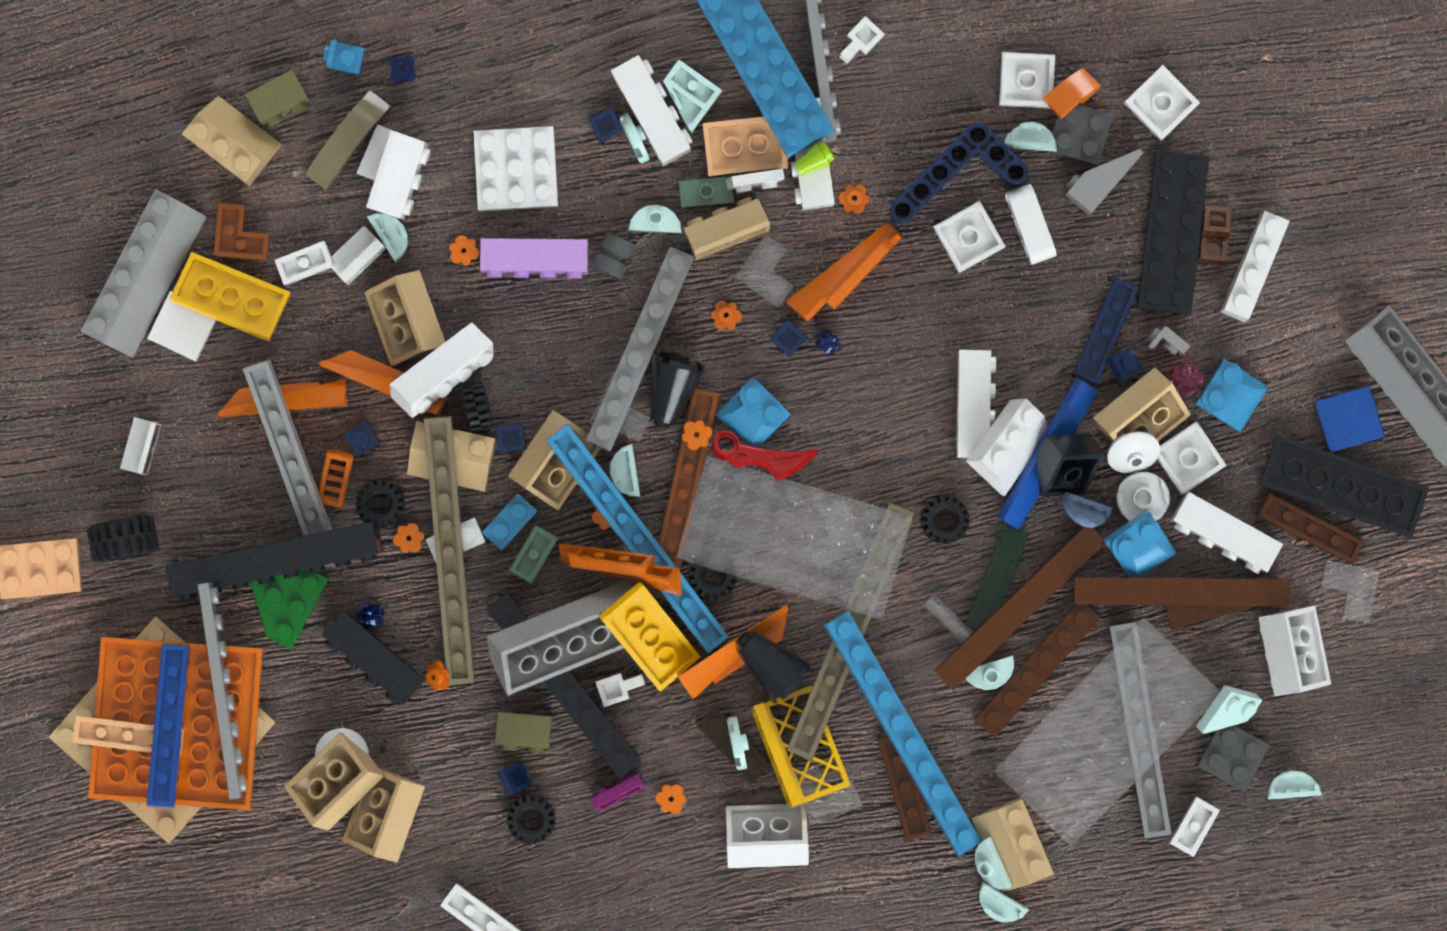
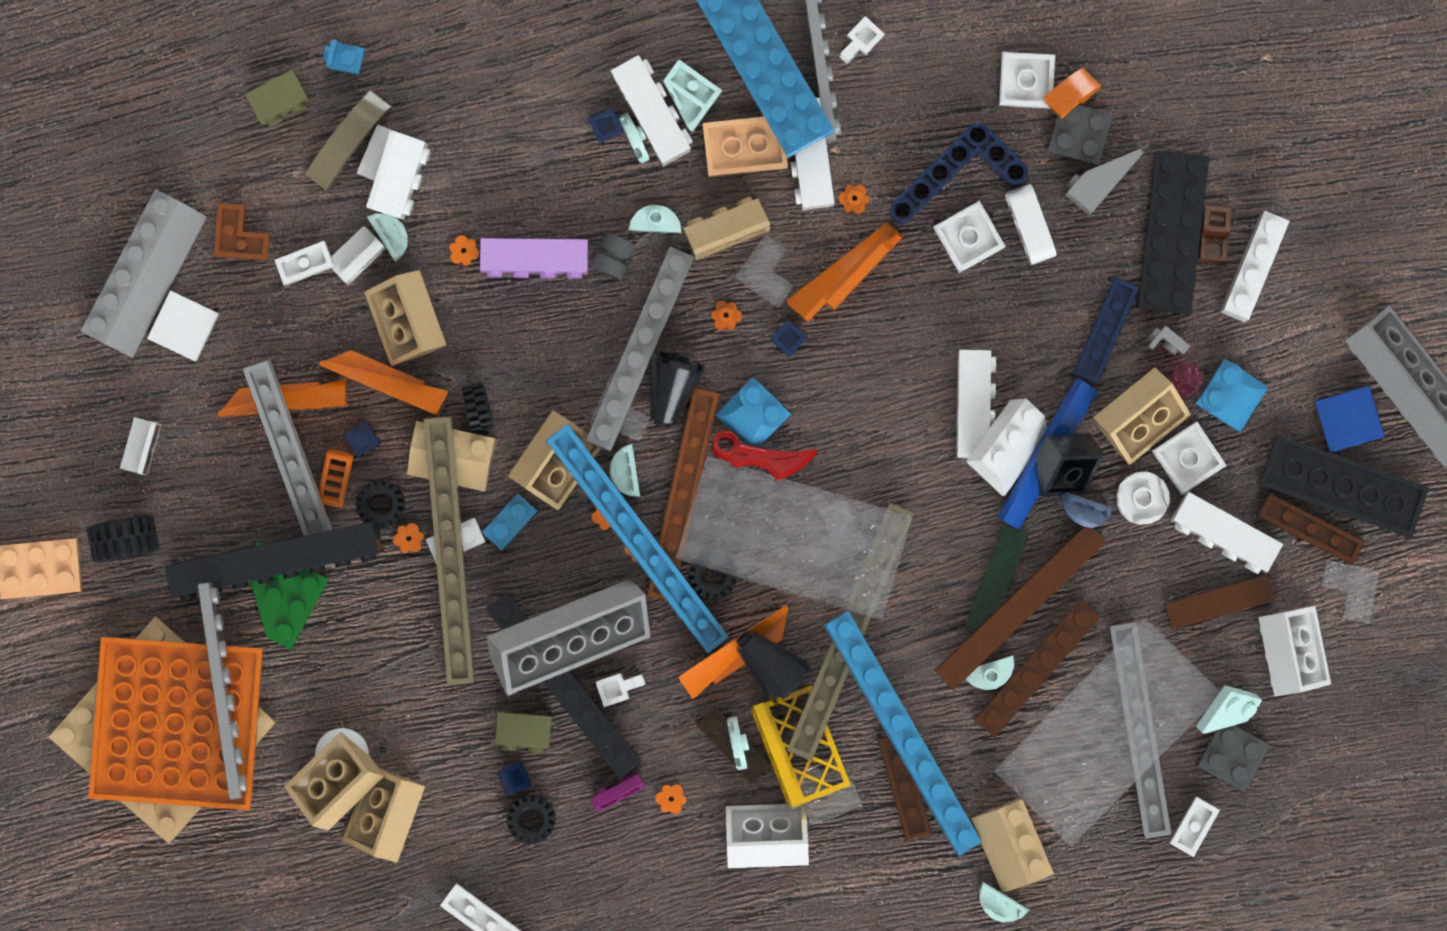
light nougat plate [72,716,185,756] -> none
blue tile [146,644,190,808] -> none
yellow plate [170,252,290,342] -> none
tan slope [182,96,282,187] -> none
black brick [322,610,426,705] -> none
clear blue plate [355,604,385,628] -> none
clear blue plate [388,55,416,83] -> none
white brick [390,322,493,418] -> none
orange plant [425,660,449,691] -> none
white plate [474,126,558,211] -> none
dark blue plate [496,423,526,453] -> none
sand green plate [509,525,559,584] -> none
orange wedge [558,543,682,596] -> none
yellow plate [598,581,701,692] -> none
sand green plate [679,176,734,208] -> none
orange plant [682,420,712,451] -> none
white plate [726,168,785,194] -> none
lime cone [794,141,835,176] -> none
clear blue plate [815,331,842,355] -> none
black tyre [921,496,970,544] -> none
clear pin [923,594,973,643] -> none
light aqua plate [975,837,1013,890] -> none
light aqua plate [1004,122,1057,152] -> none
reddish brown tile [1074,577,1289,606] -> none
dark azure slope [1103,510,1176,578] -> none
dark blue plate [1106,347,1144,383] -> none
white dish [1107,432,1160,473] -> none
white plate [1124,65,1200,141] -> none
light aqua plate [1267,770,1322,800] -> none

